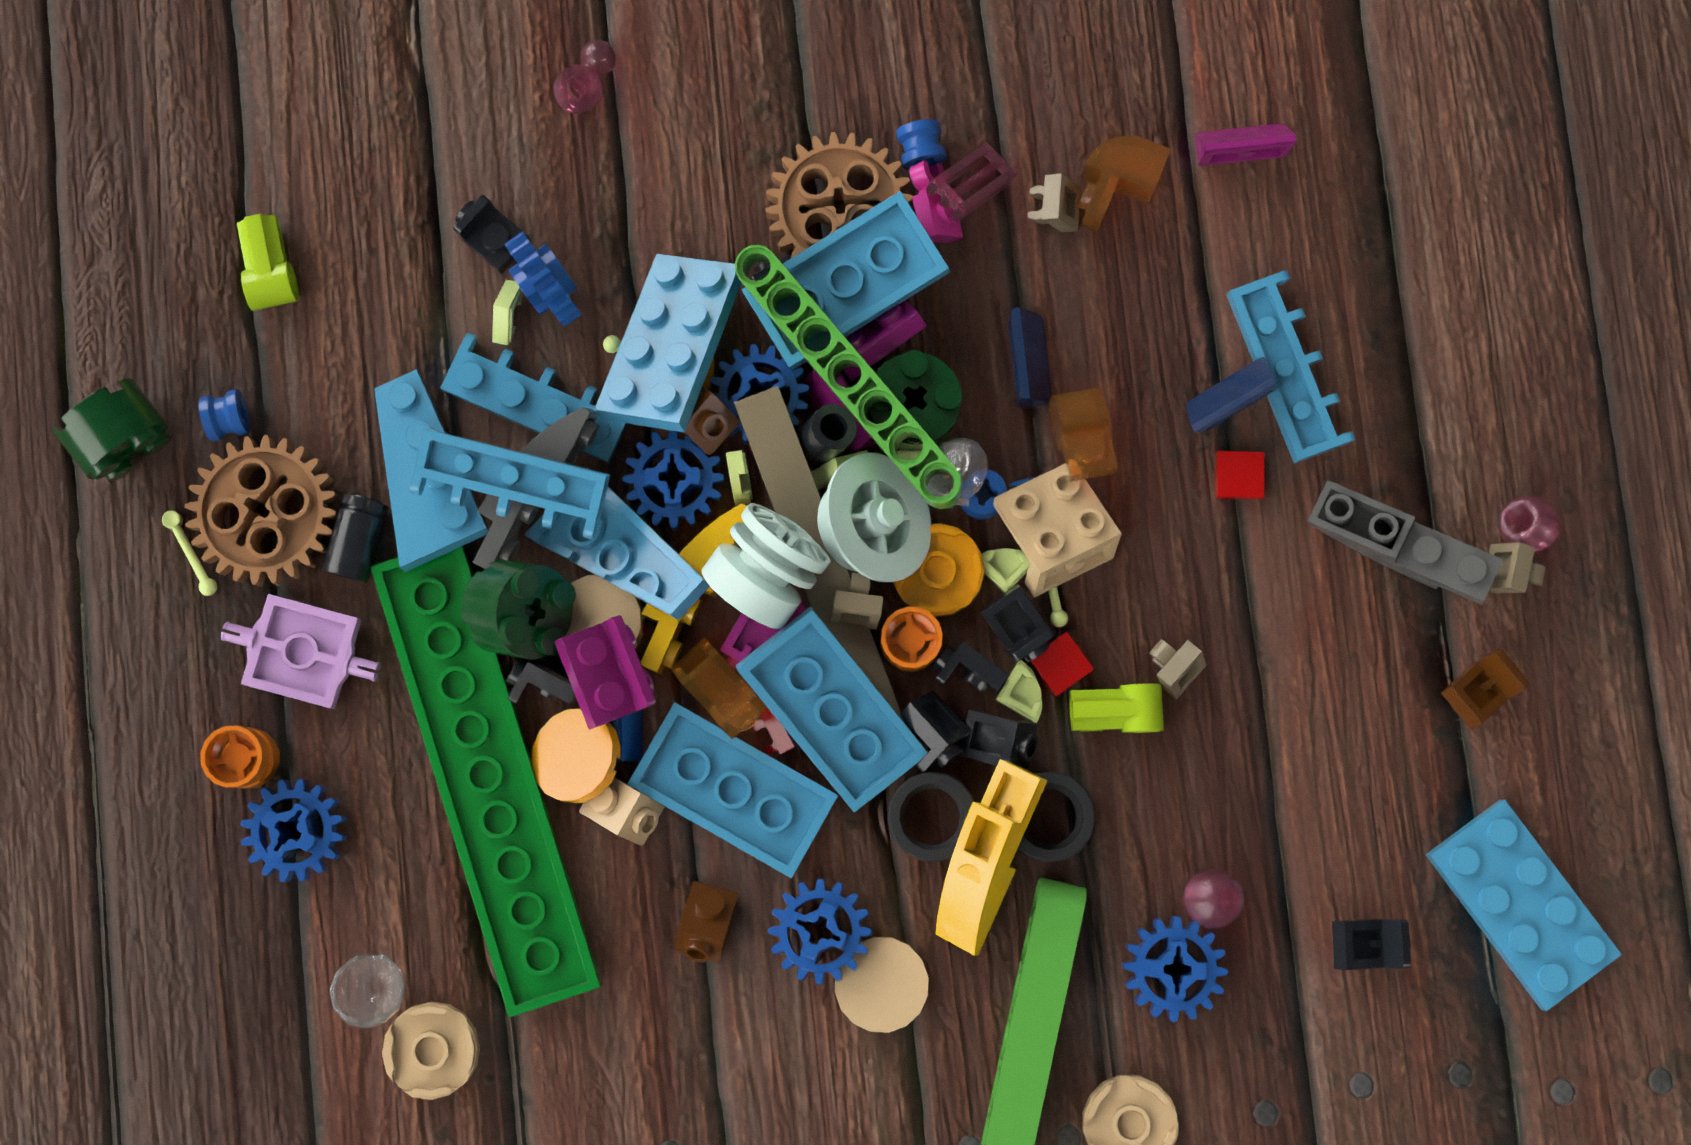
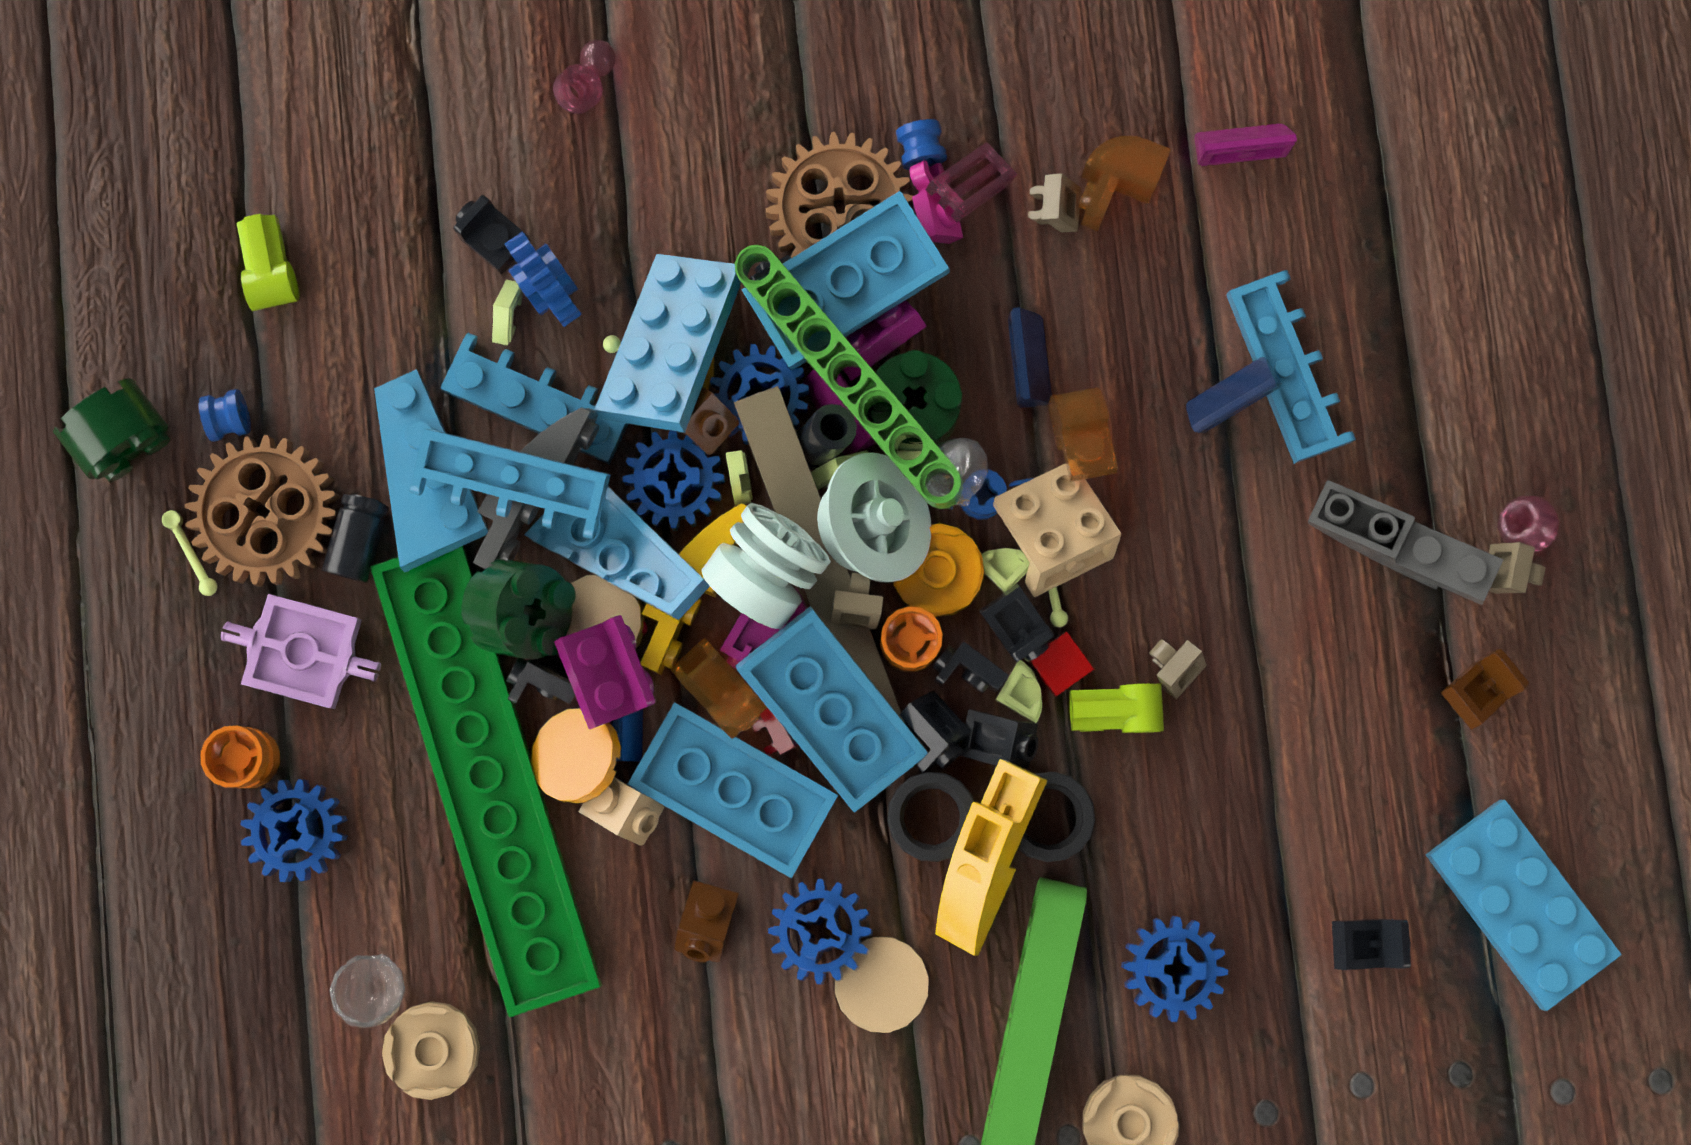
clear pink piece [1183,868,1244,930] -> none
red tile [1215,451,1265,500] -> none

